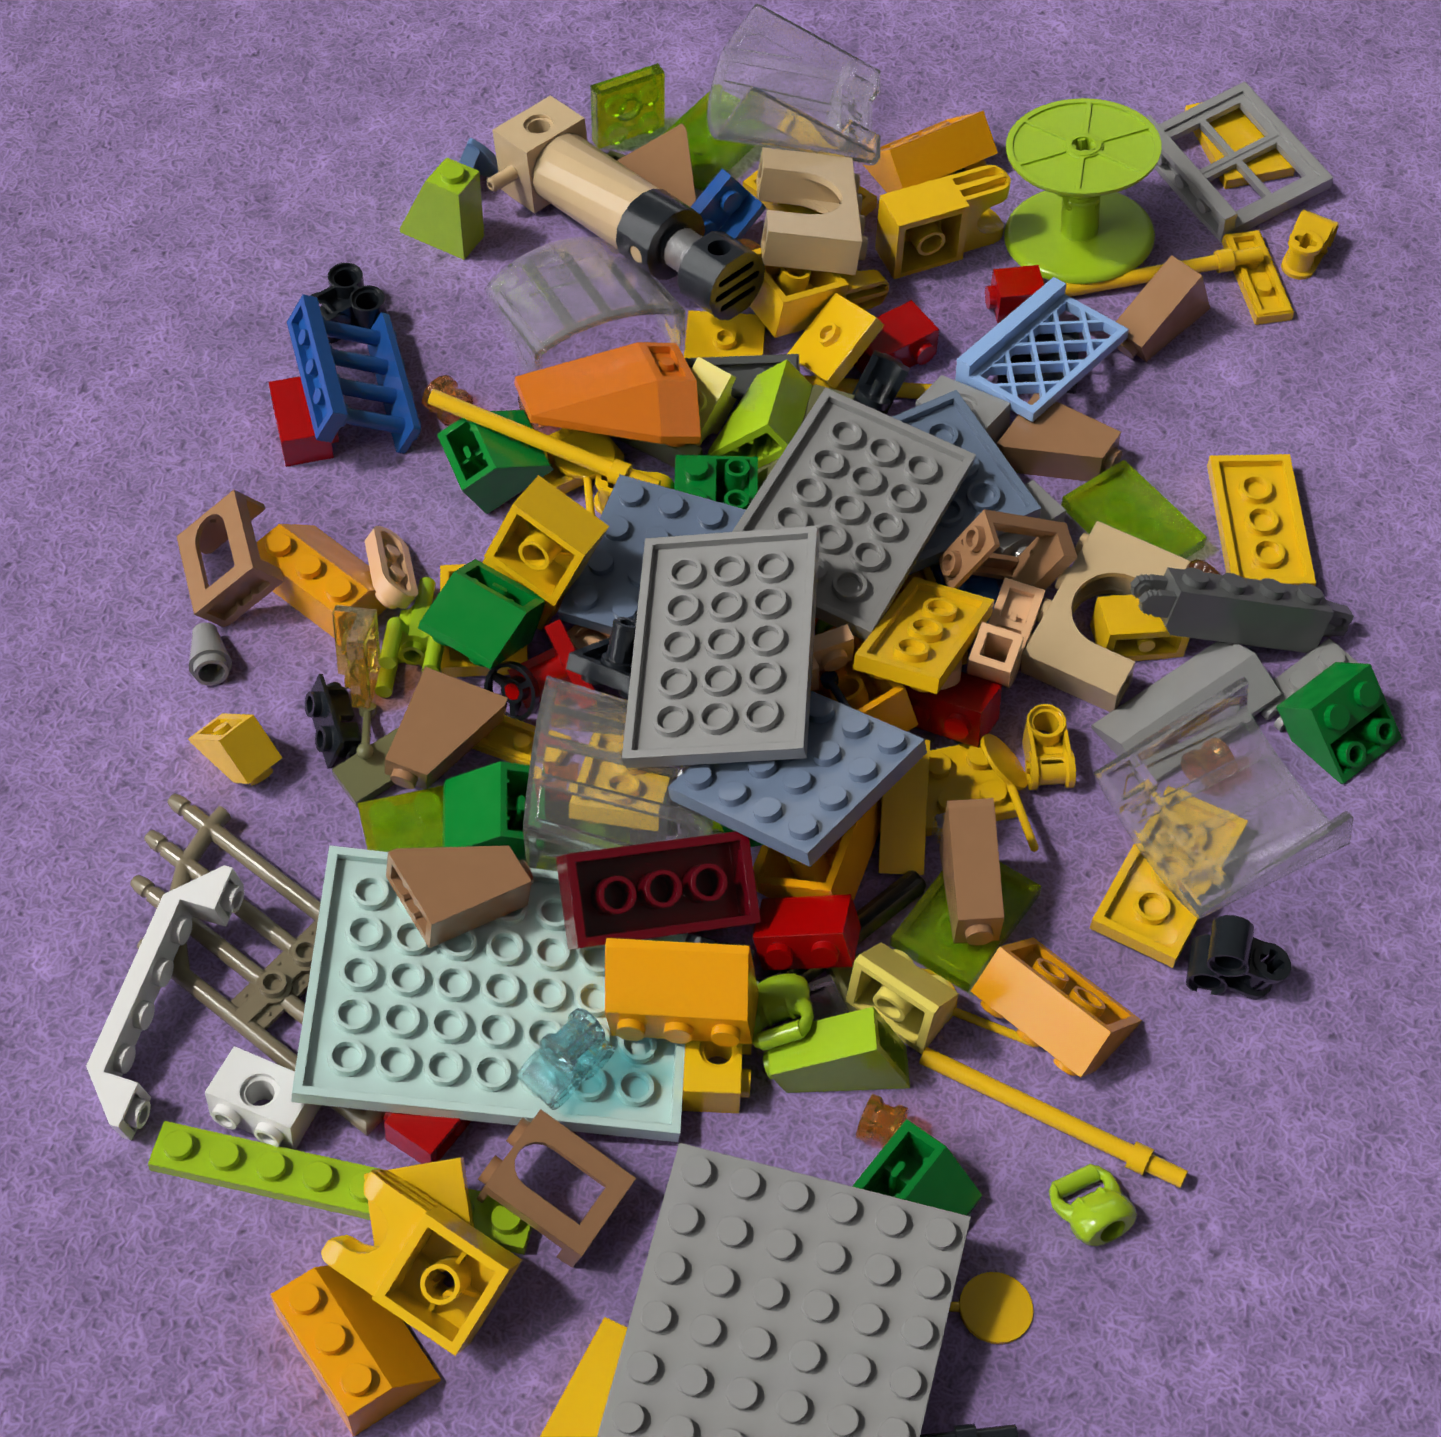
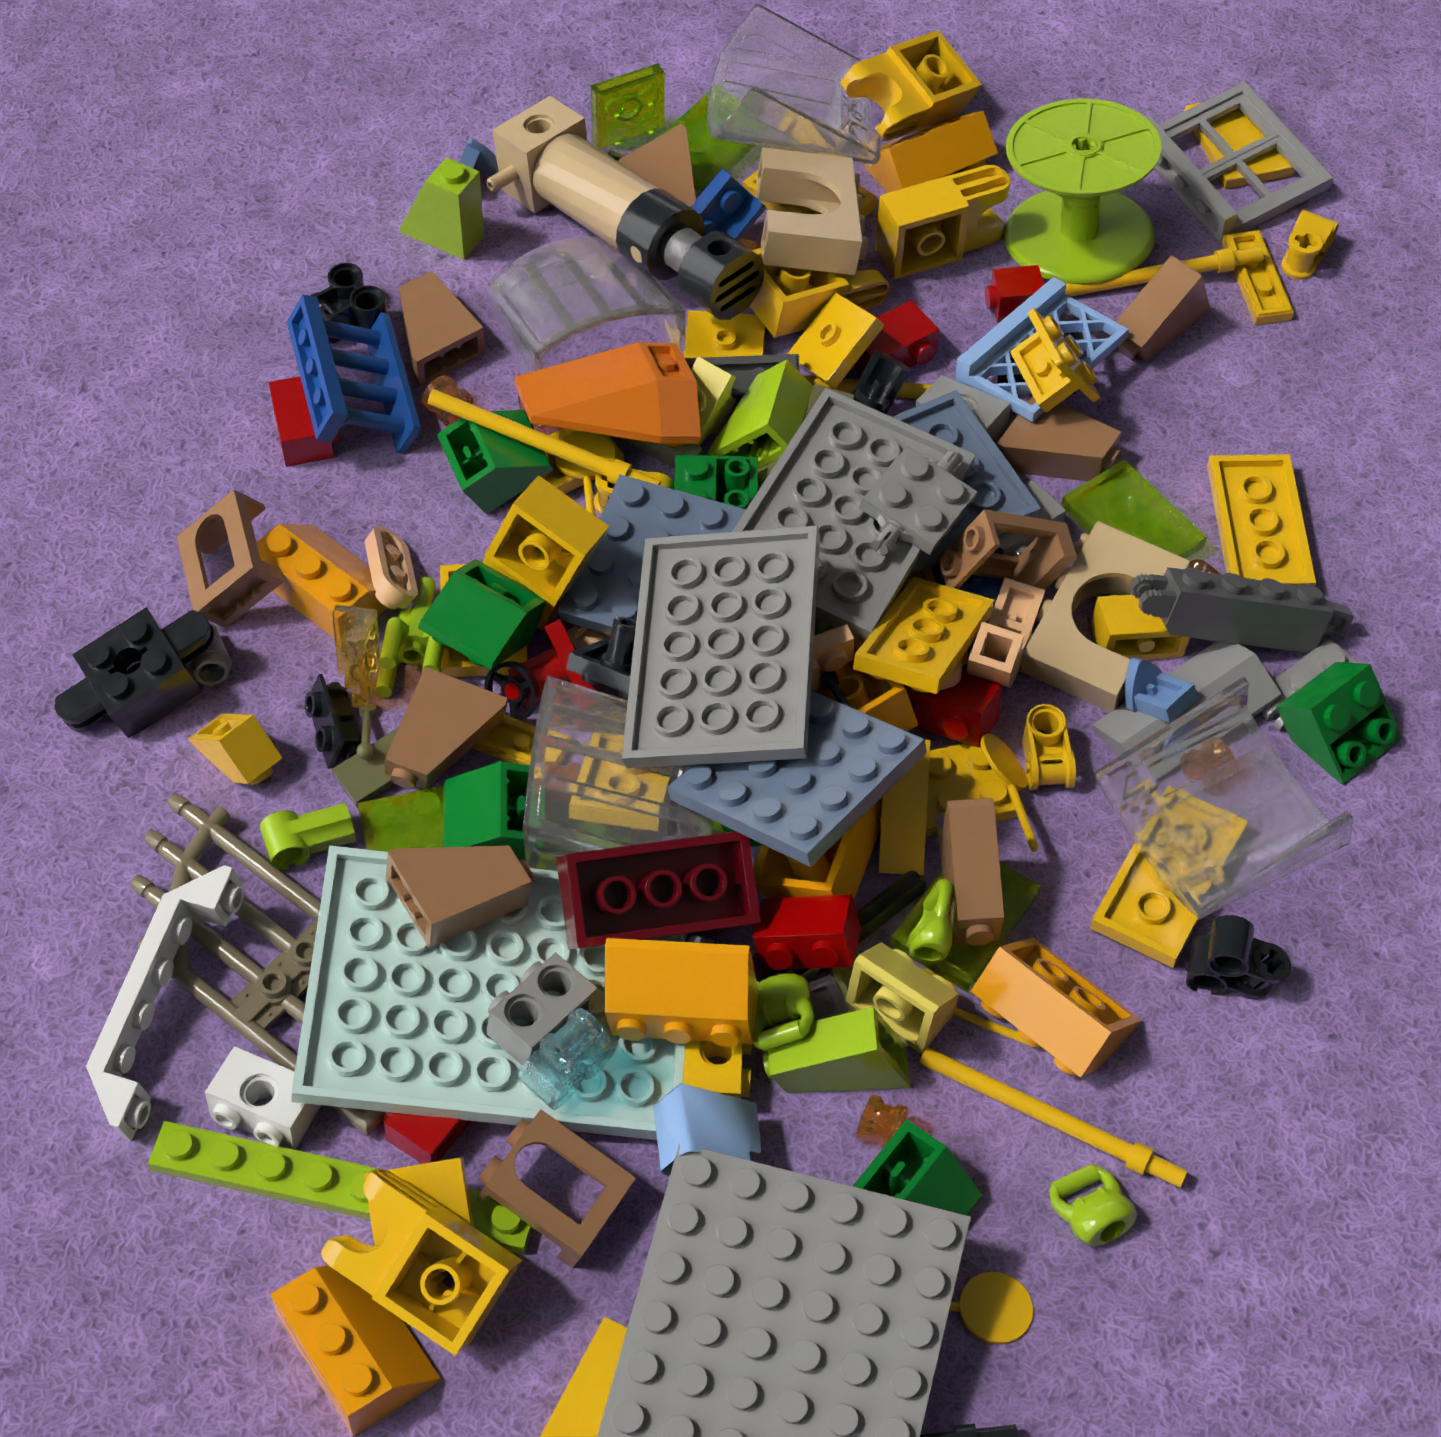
none -> black brick [54,607,217,738]
none -> lime piece [260,803,356,870]
none -> medium nougat slope [399,271,486,387]
none -> light grey brick [486,952,597,1070]
none -> light blue piece [653,1083,761,1176]
none -> yellow brick [840,30,982,142]
none -> light grey plate [859,446,977,555]
none -> lime piece [905,879,954,965]
none -> yellow bracket [1010,308,1100,413]
none -> medium blue tile [1125,657,1198,723]

